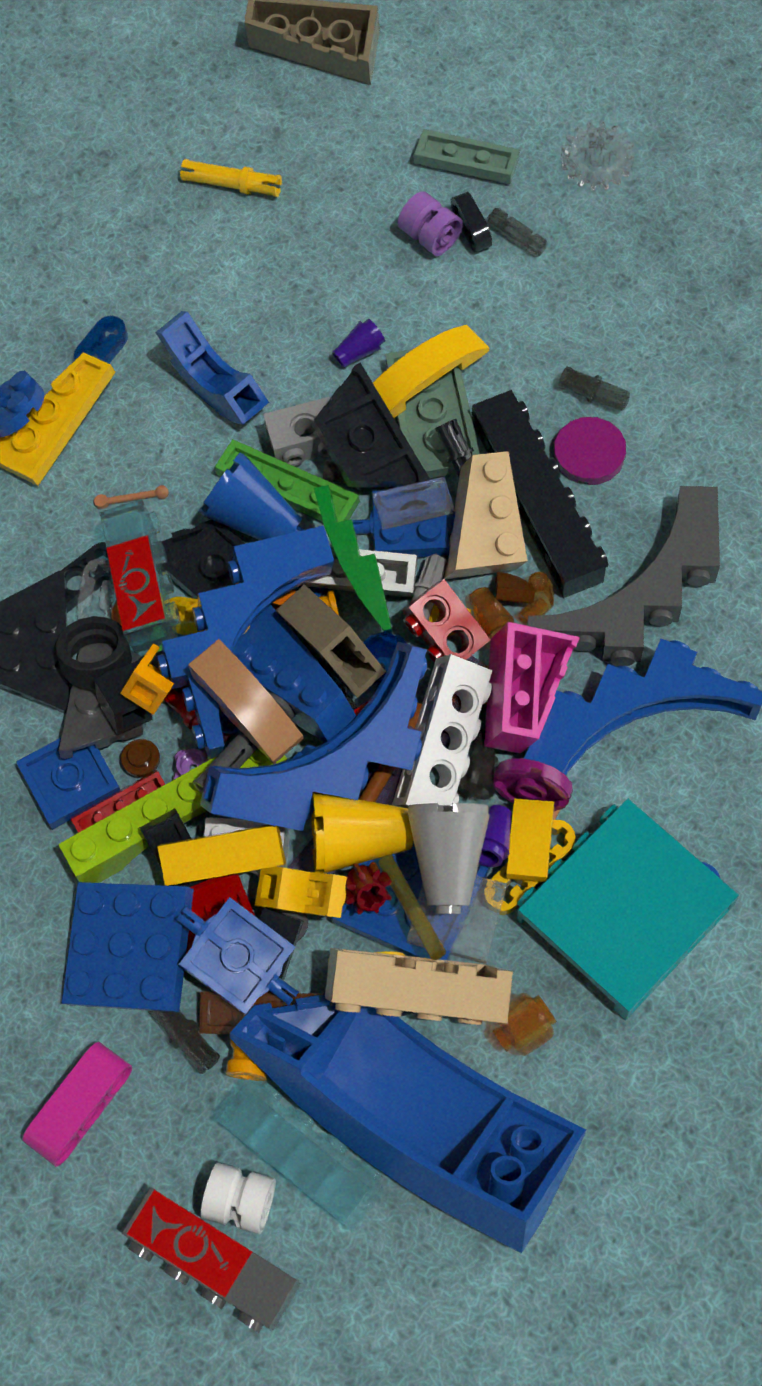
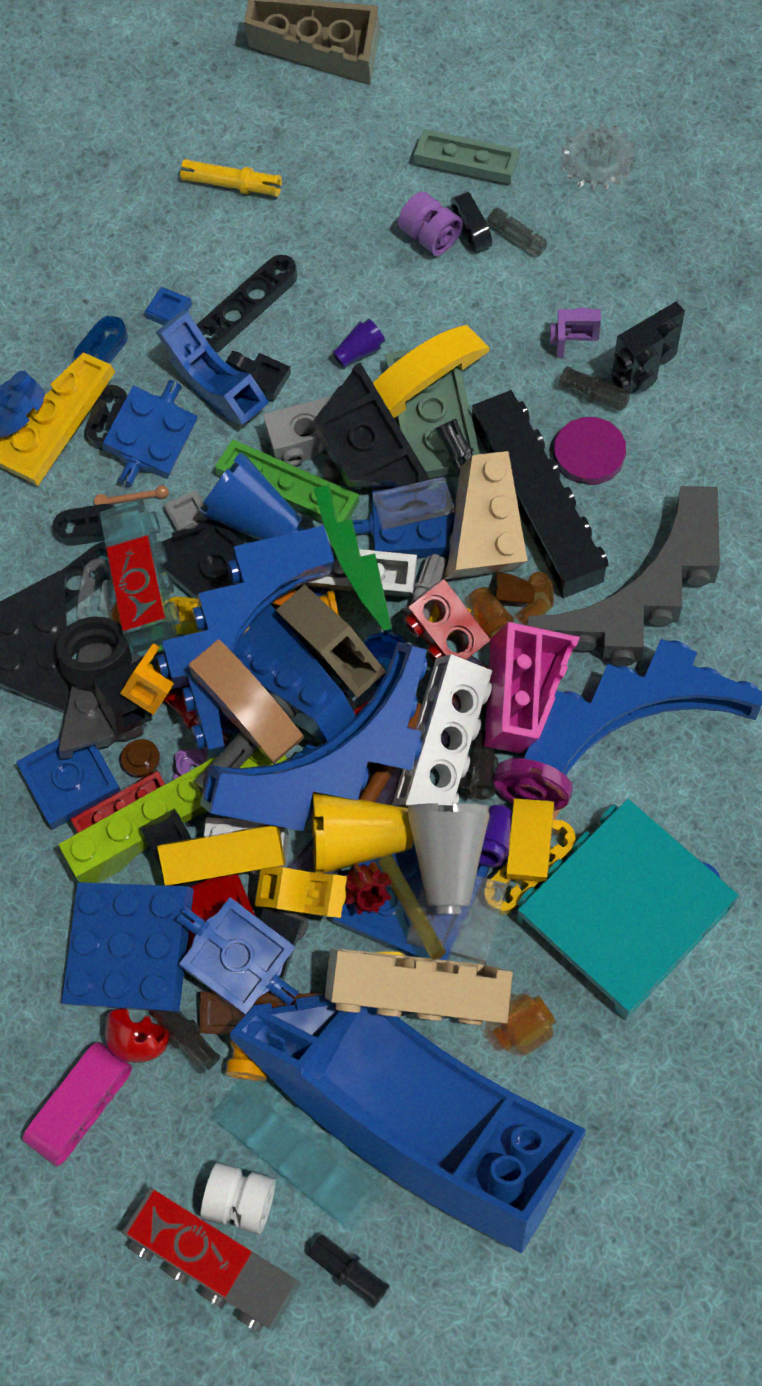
none -> black beam [53,504,124,546]
none -> black beam [86,385,127,450]
none -> blue plate [102,380,198,487]
none -> red hair [105,1008,170,1063]
none -> blue tile [144,286,192,326]
none -> light grey tile [164,489,211,531]
none -> black beam [197,254,298,353]
none -> black plate [226,351,291,401]
none -> black axle [308,1234,390,1309]
none -> medium lavender bracket [550,307,601,358]
none -> black plate [611,301,685,396]

